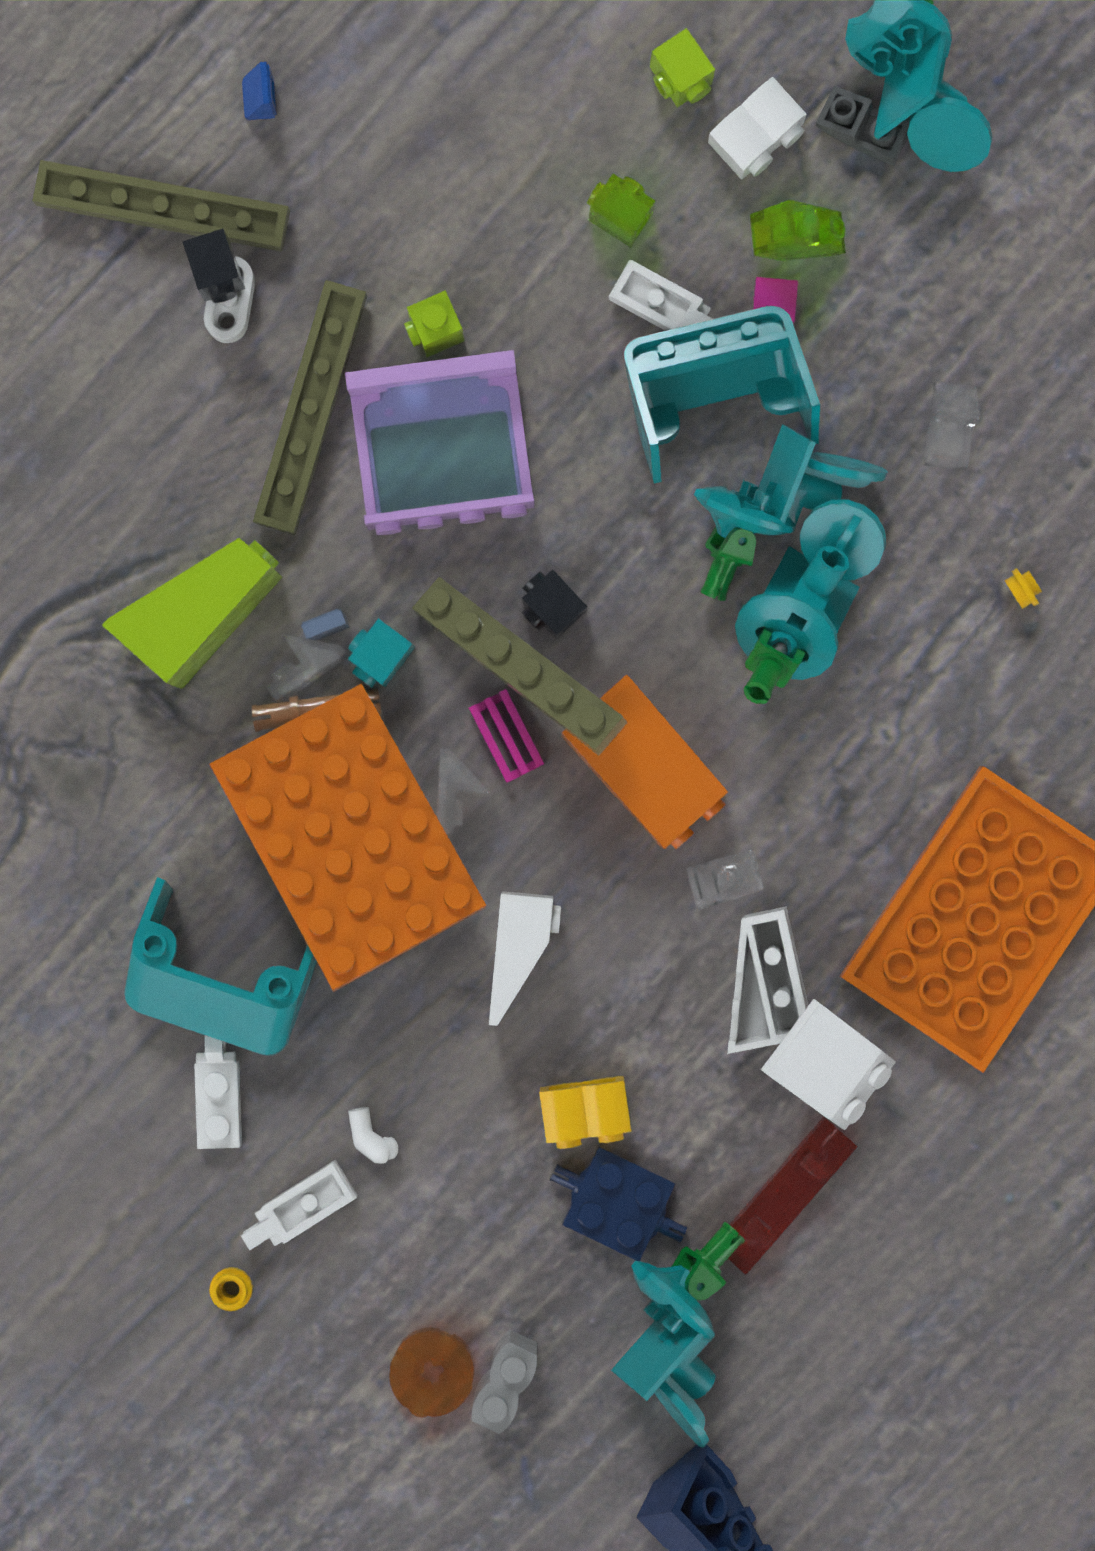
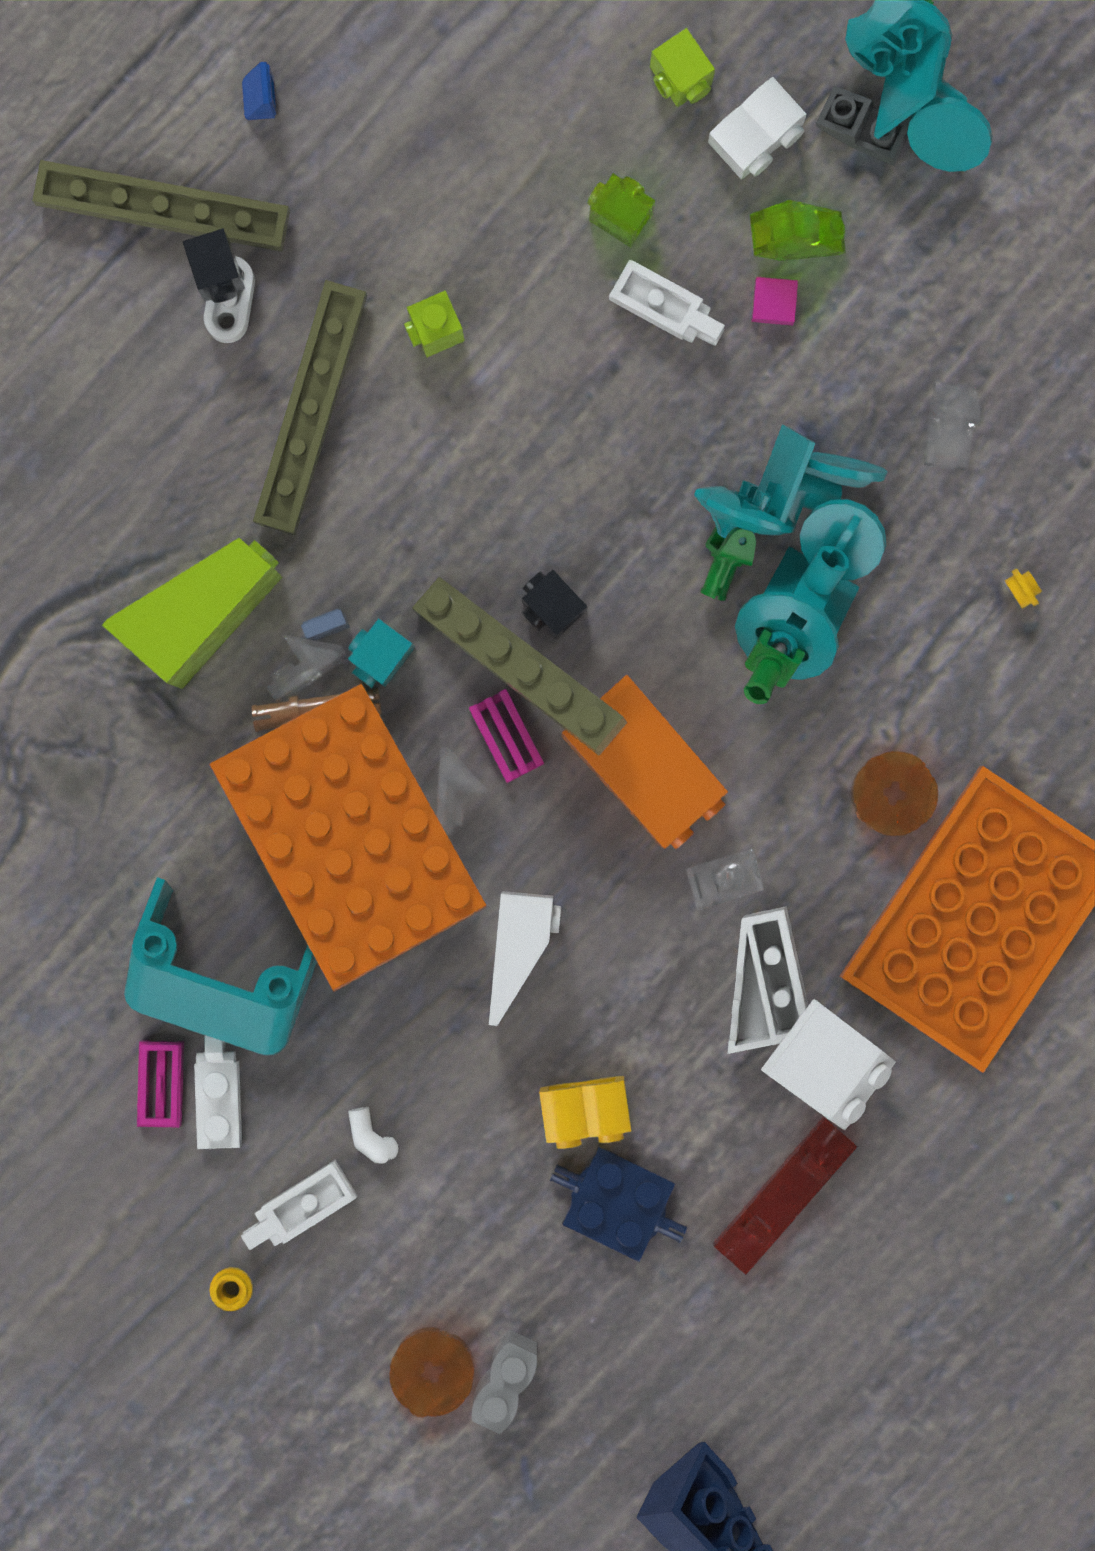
clear light blue panel [345,350,534,535] -> none
teal piece [611,1222,745,1448] -> none
teal windscreen [624,306,820,484] -> none
none -> dark pink tile [137,1040,184,1128]
none -> clear orange plate [851,751,938,836]

